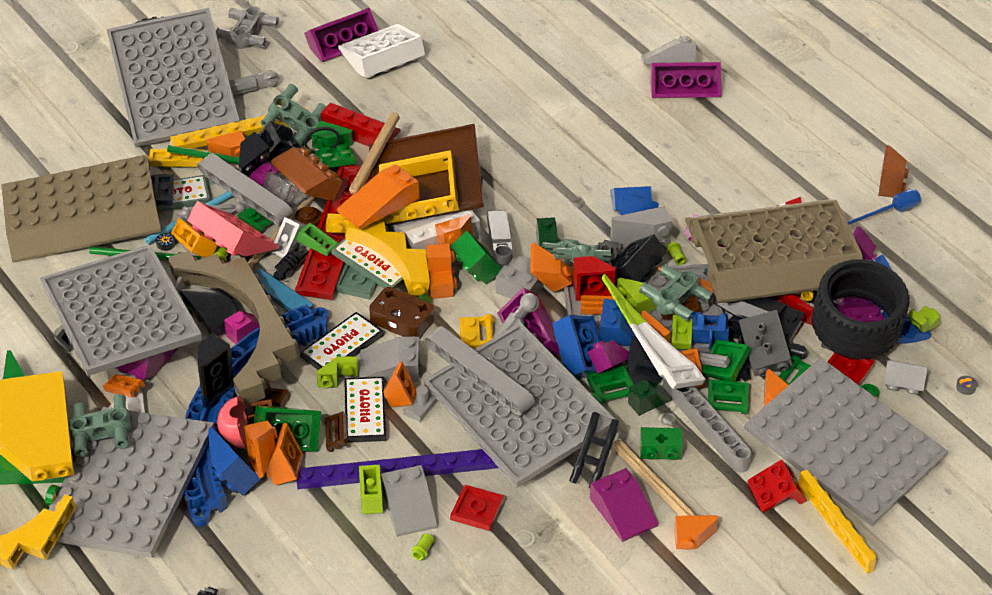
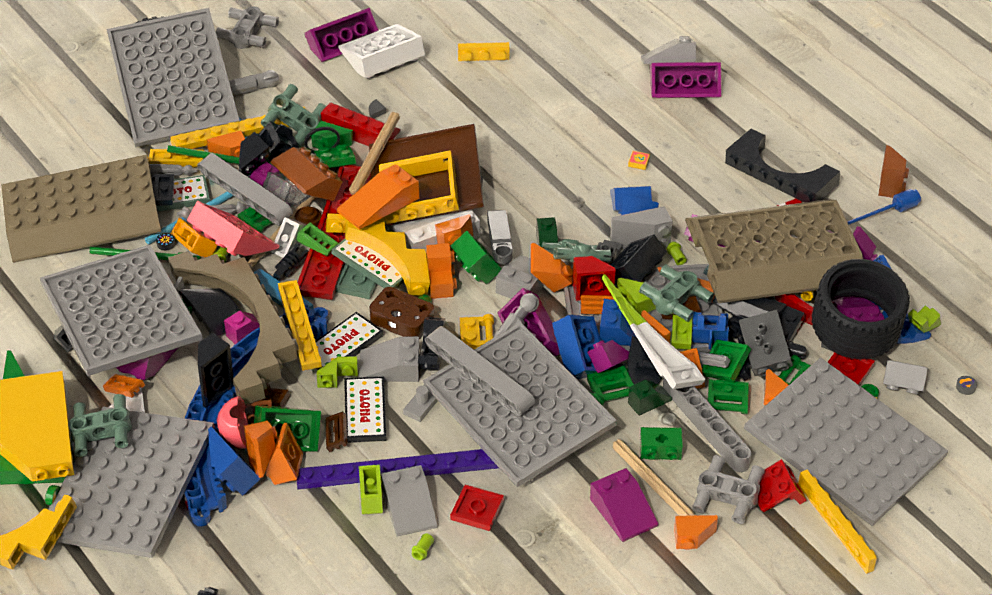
orange slope [383,362,416,407] -> none
black piece [569,412,619,488] -> none
none -> light grey wheel [150,164,198,176]
none -> yellow plate [278,280,322,371]
none -> dark grey tile [369,99,386,118]
none -> black arch [418,317,446,370]
none -> yellow plate [458,42,510,61]
none -> yellow tile [628,151,650,170]
none -> light grey piece [692,455,765,524]
none -> black arch [725,128,840,203]

